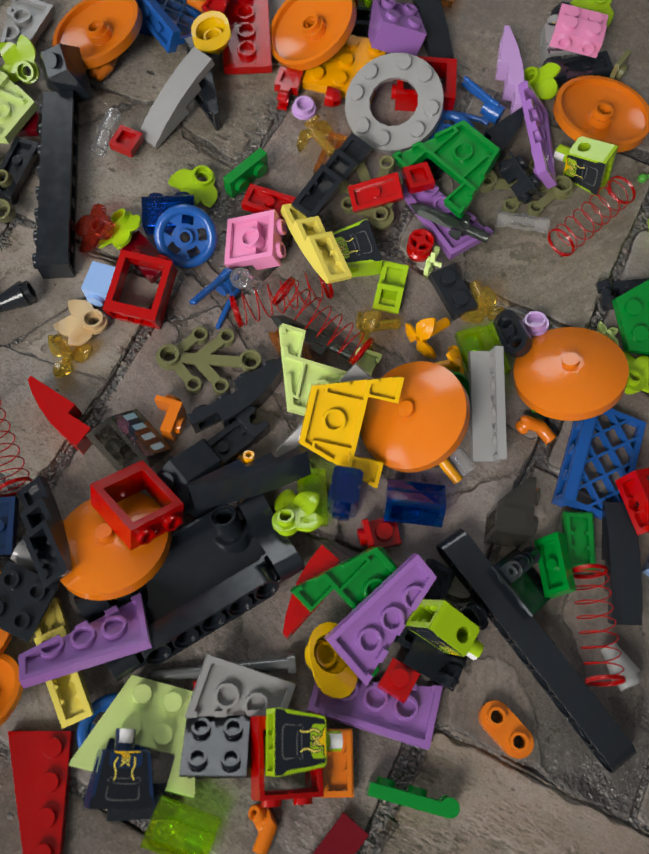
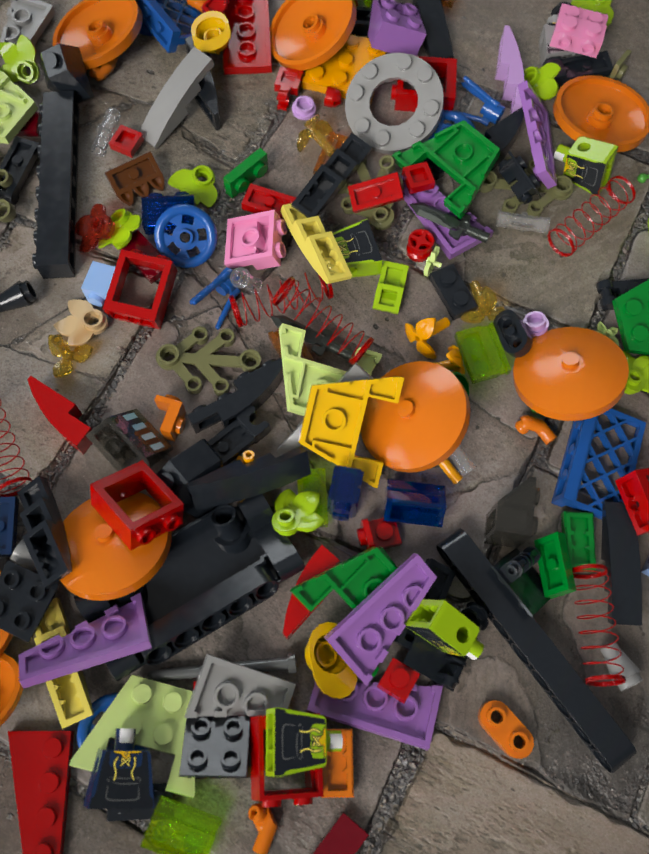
clear yellow plant [355,310,401,351] -> none
green plate [366,776,460,819] -> none
light grey fence [468,346,507,463] -> none
none -> reddish brown plate [105,151,164,206]

